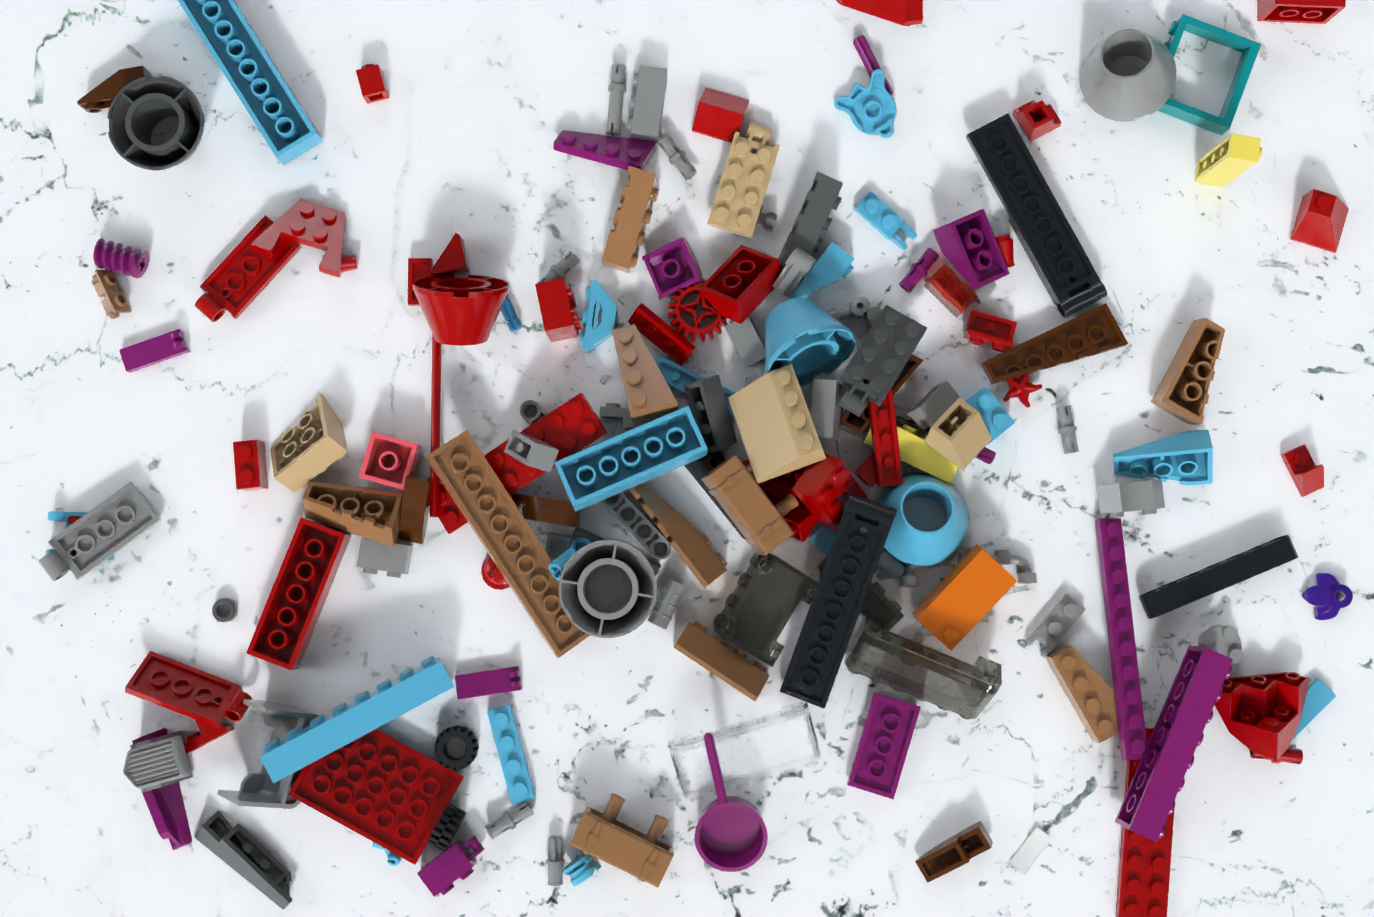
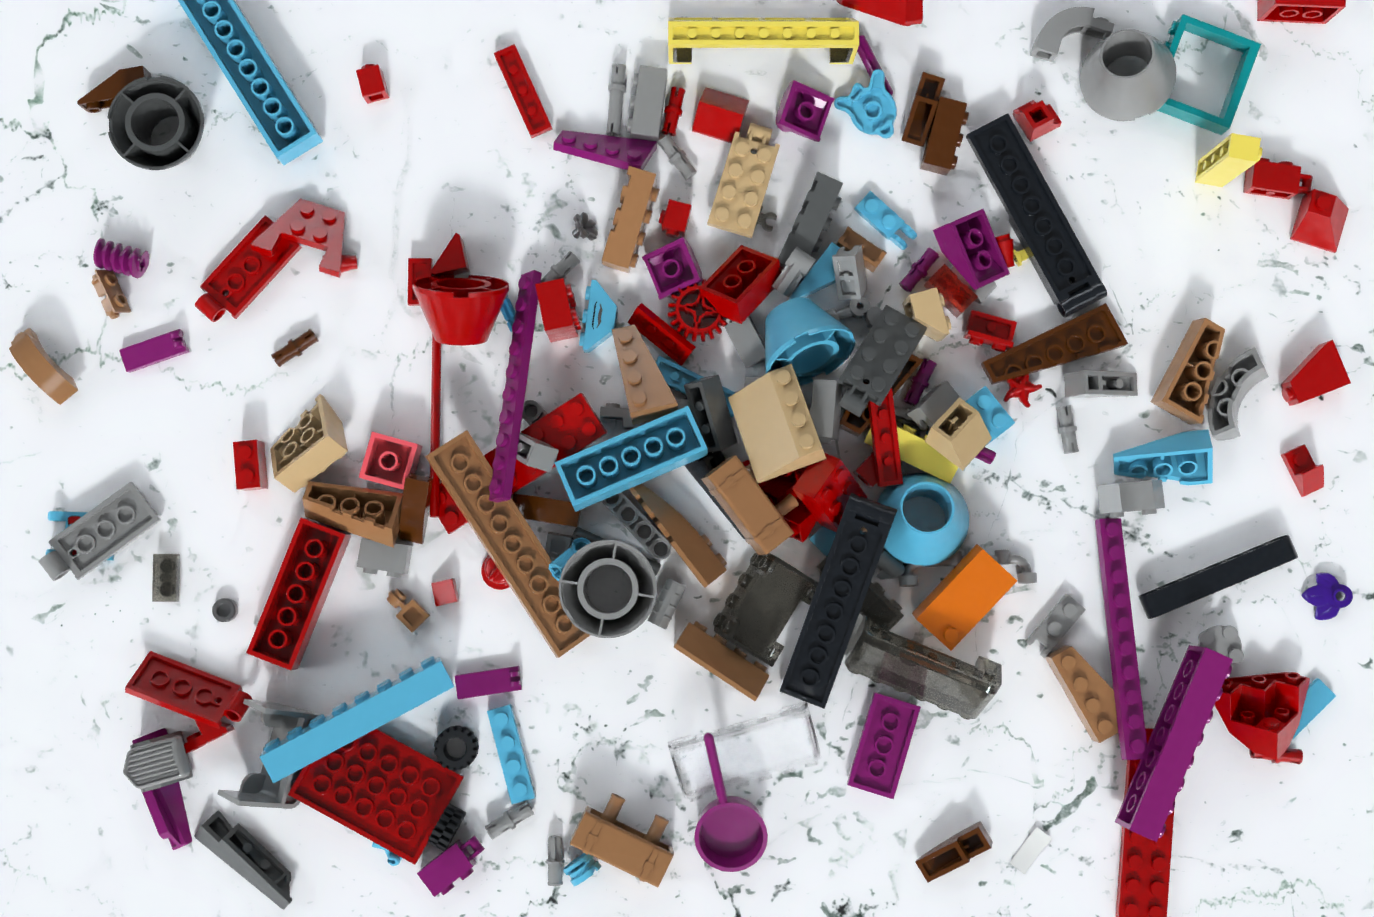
none -> medium nougat arch [9,328,78,405]
none -> clear smoke plate [152,554,180,602]
none -> reddish brown pin [271,329,319,367]
none -> medium nougat plate [386,588,430,633]
none -> slope [431,578,459,607]
none -> magenta plate [489,270,542,502]
none -> red plate [494,44,553,139]
none -> flat silver plant [572,212,598,241]
none -> red brick [659,199,692,238]
none -> red pin [661,87,686,136]
none -> light yellow window [668,18,859,64]
none -> magenta slope [775,80,835,142]
none -> light grey hinge [832,245,867,300]
none -> medium nougat hinge [836,226,887,273]
none -> reddish brown slope [901,72,945,147]
none -> tan slope [902,287,951,342]
none -> magenta pin [903,358,937,406]
none -> reddish brown brick [920,96,969,176]
none -> light yellow piece [1014,249,1029,267]
none -> light grey arch [1030,7,1115,62]
none -> light grey slope [1064,370,1138,398]
none -> light grey brick [1208,347,1269,441]
none -> red brick [1243,158,1313,200]
none -> red slope [1281,340,1351,406]

